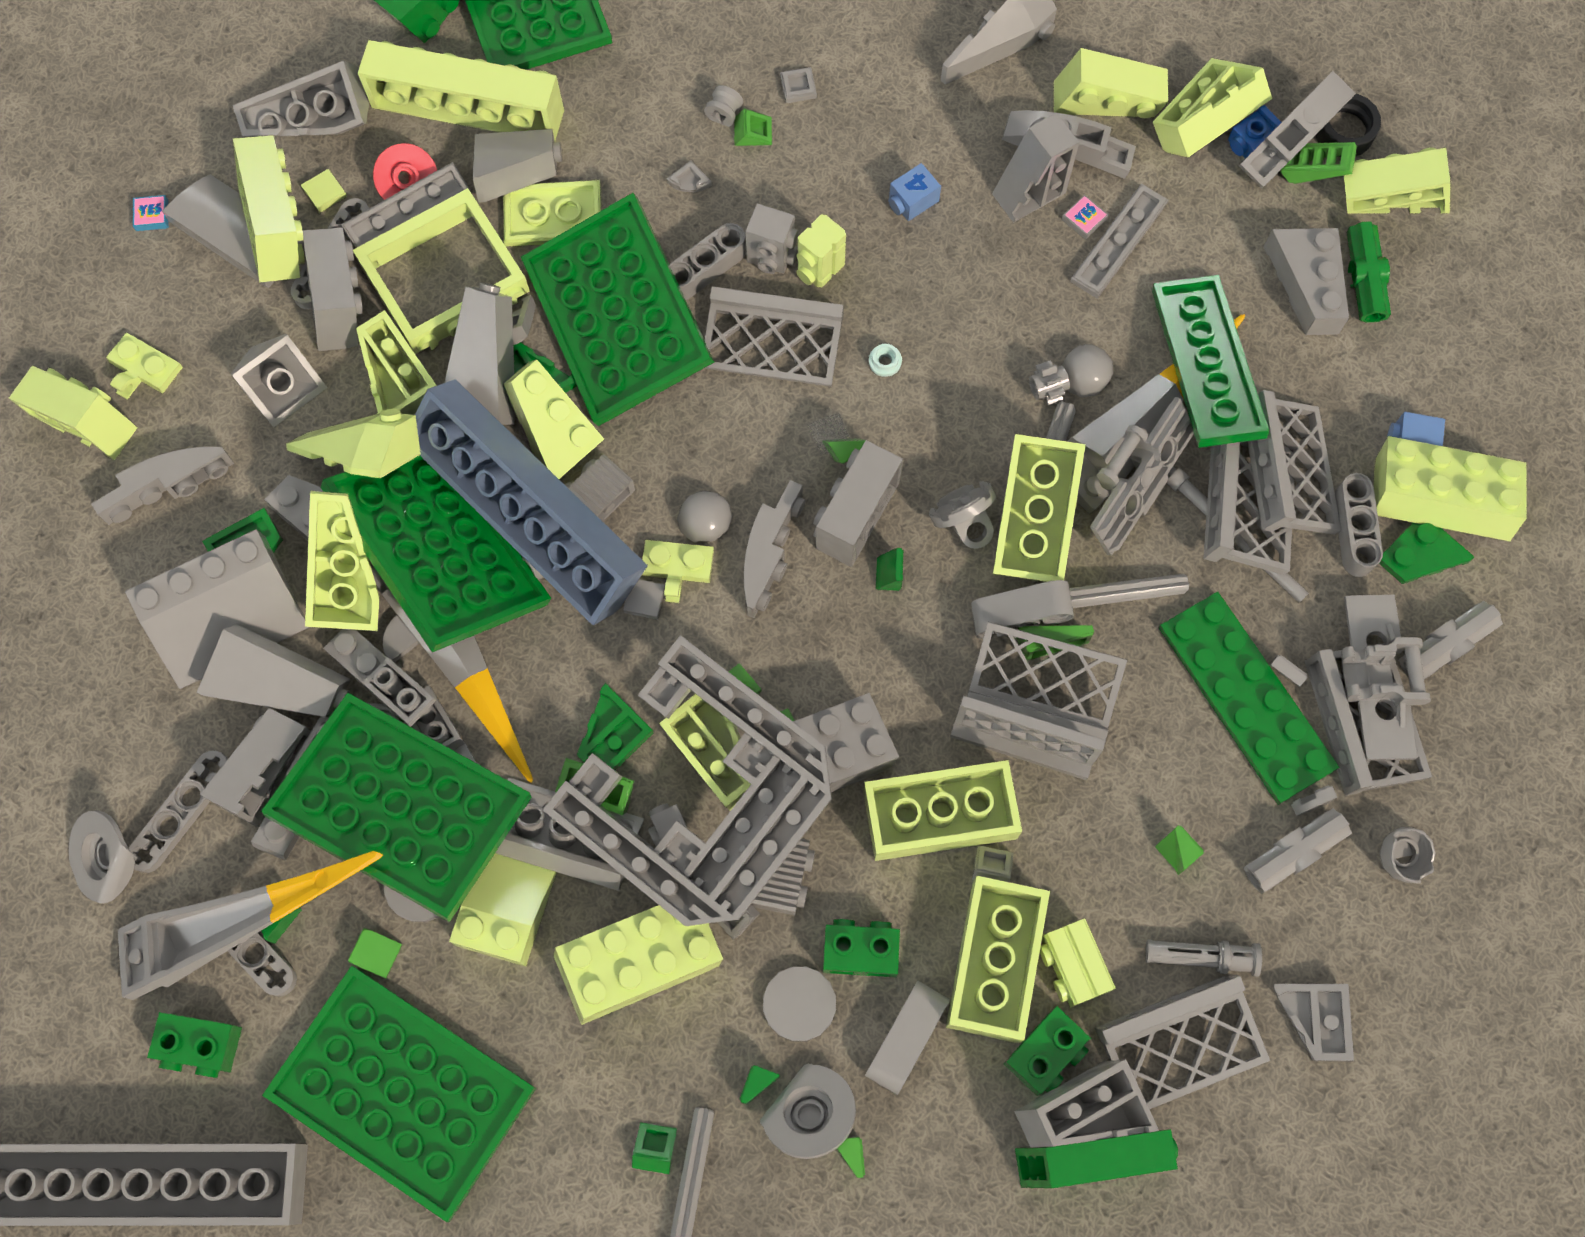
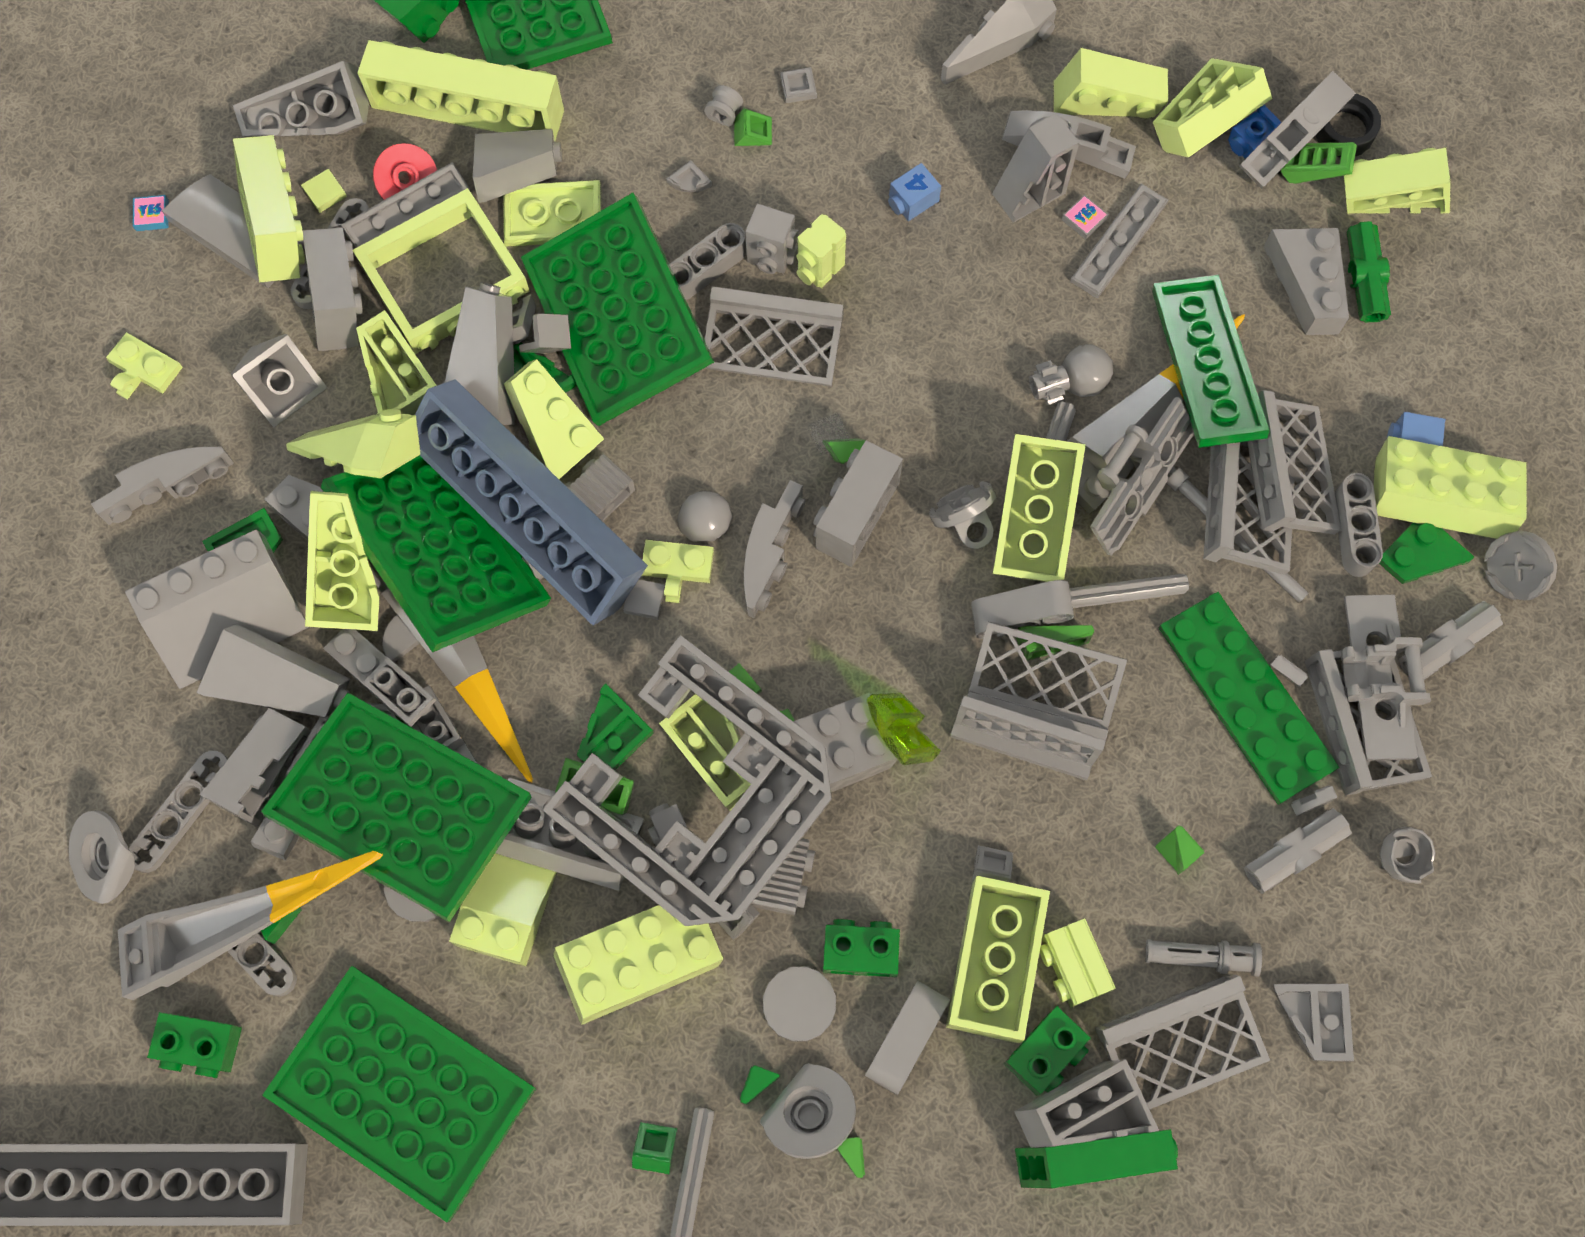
yellowish green wedge [9,366,138,460] -> none
bright green slope [348,928,402,978] -> none
yellowish green brick [863,760,1022,861] -> none
light aqua plate [869,344,902,377] -> none
green slope [876,548,904,591] -> none
none -> light grey panel [519,313,571,353]
none -> clear neon green slope [867,693,941,765]
none -> light grey tile [1485,530,1557,601]

